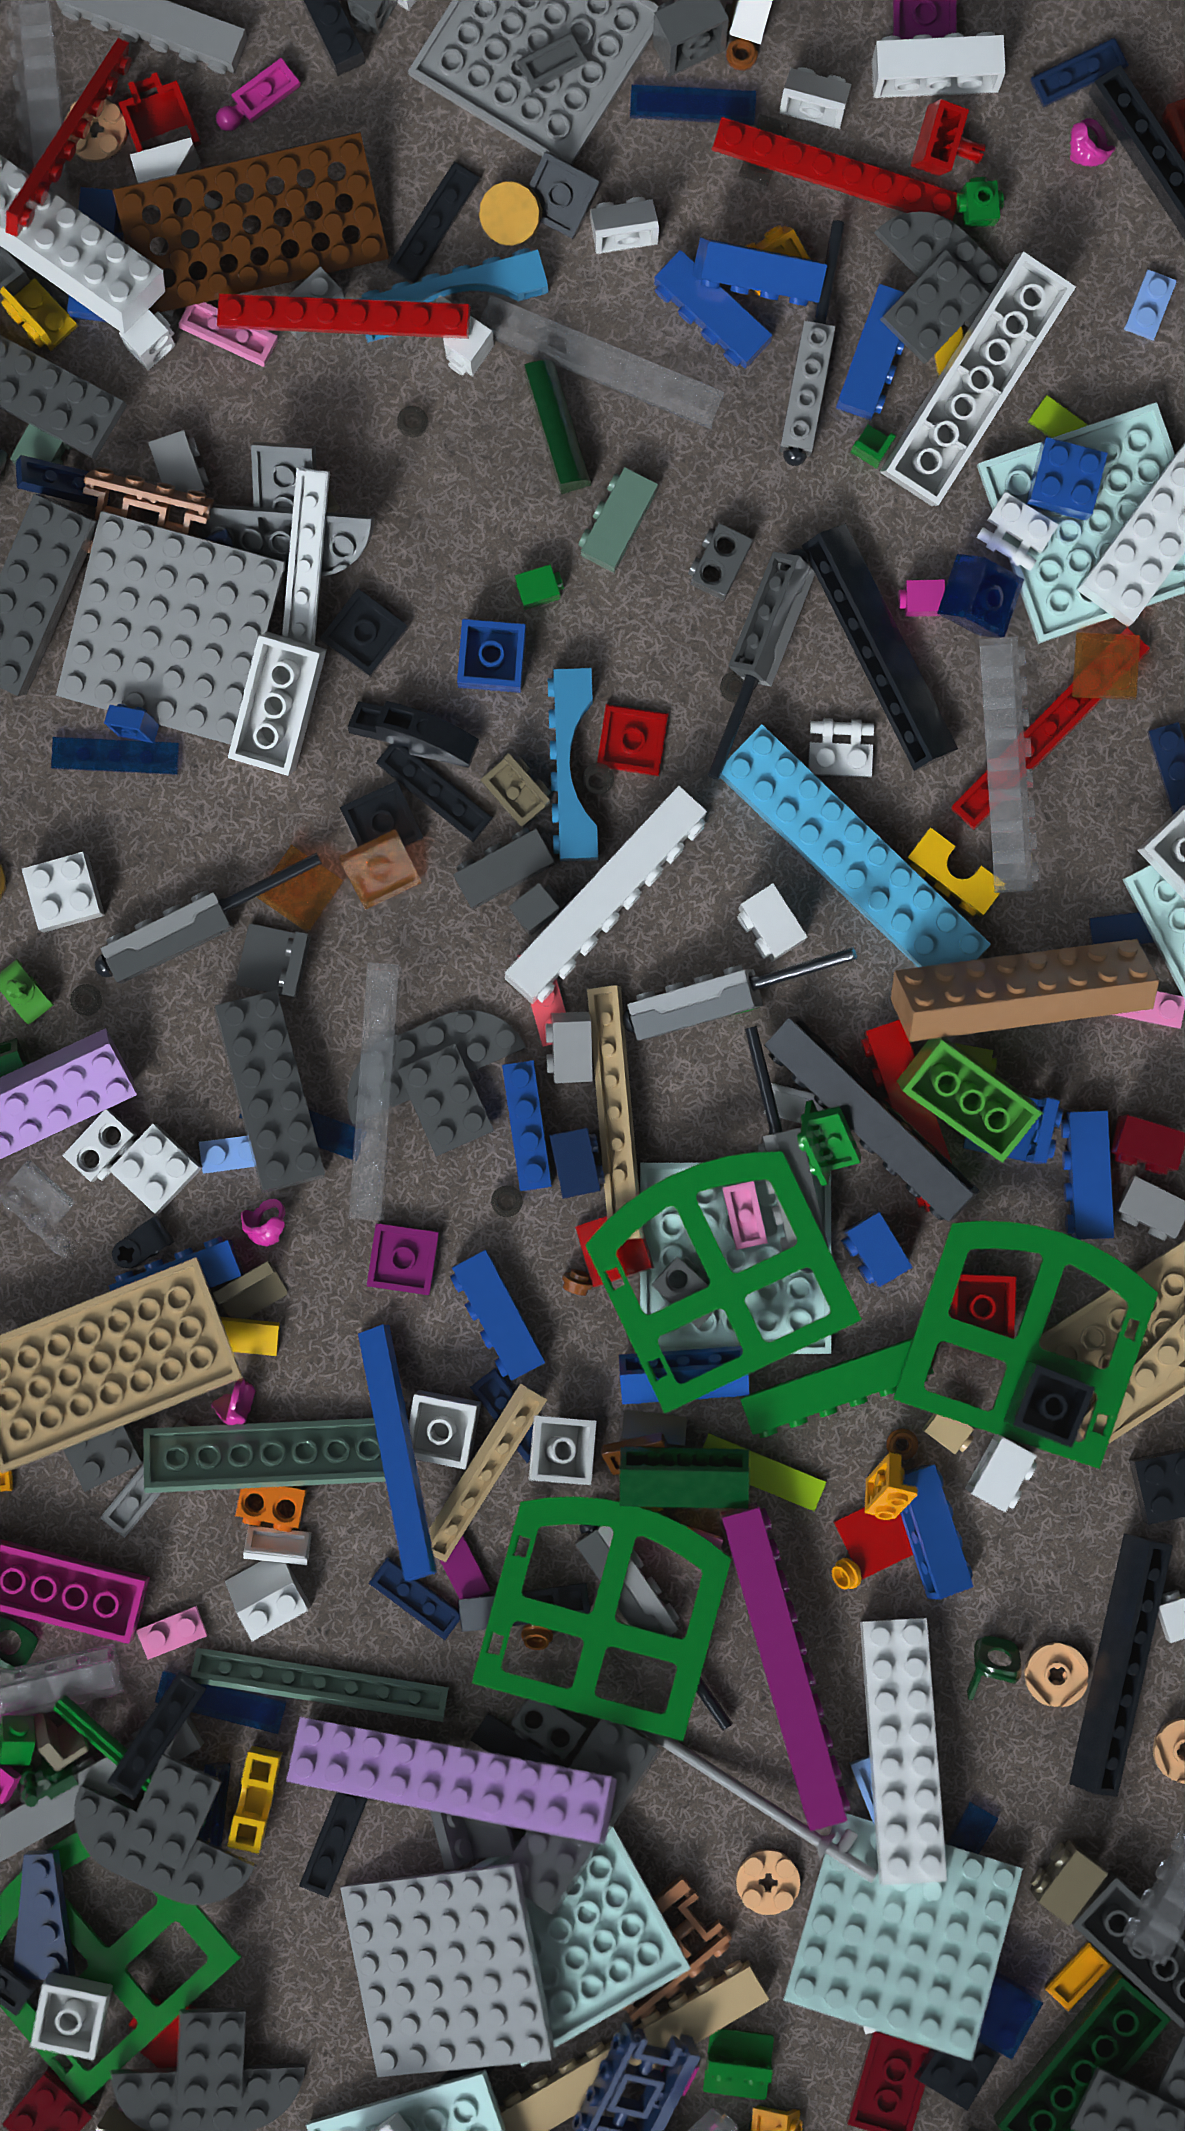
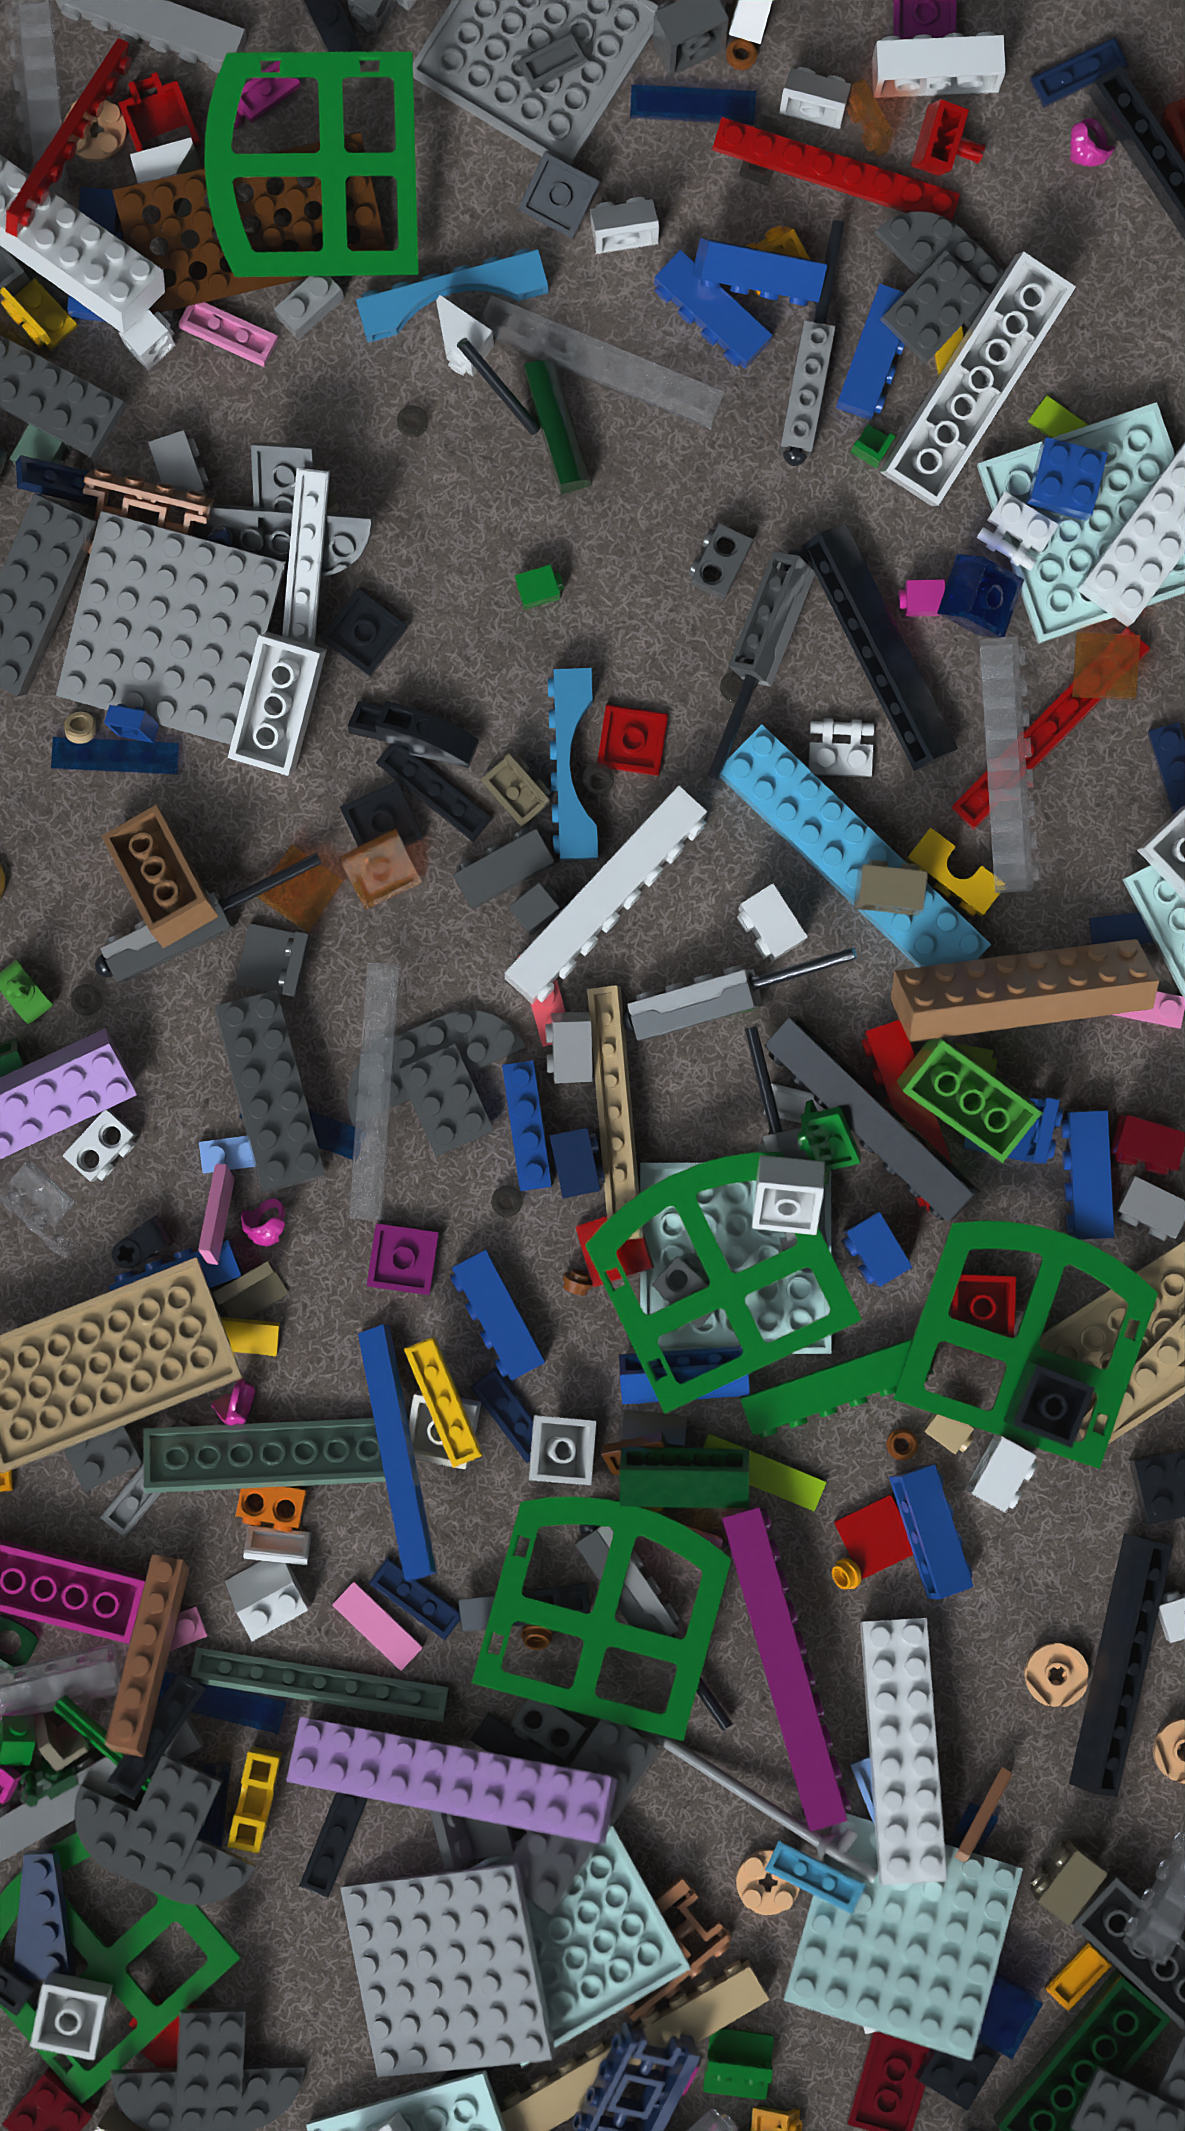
white brick [22,852,105,933] -> none
white brick [109,1124,202,1214] -> none
red plate [217,294,471,339] -> none
black tile [388,161,481,284] -> none
tan plate [429,1383,547,1562] -> none
magenta tile [439,1535,491,1599] -> none
blue brick [457,619,526,693] -> none
tile [479,181,542,246] -> none
sand green brick [578,467,658,573] -> none
bright pink plate [722,1181,768,1250] -> none
light orange bracket [865,1452,918,1520] -> none
green brick [956,177,1004,228] -> none
dark green piece [966,1636,1022,1701] -> none
light blue plate [1124,269,1177,340] -> none
none -> tan tile [64,712,97,744]
none -> medium nougat brick [101,805,219,948]
none -> nougat brick [105,1554,190,1757]
none -> bright pink tile [198,1164,235,1264]
none -> green window [204,52,419,277]
none -> bright pink tile [332,1581,423,1671]
none -> yellow tile [404,1336,484,1468]
none -> black bar [457,338,540,435]
none -> white slope [752,1155,824,1235]
none -> medium azure tile [765,1841,866,1915]
none -> clear orange plate [847,78,894,158]
none -> dark tan brick [854,860,927,916]
none -> nougat tile [954,1767,1012,1862]

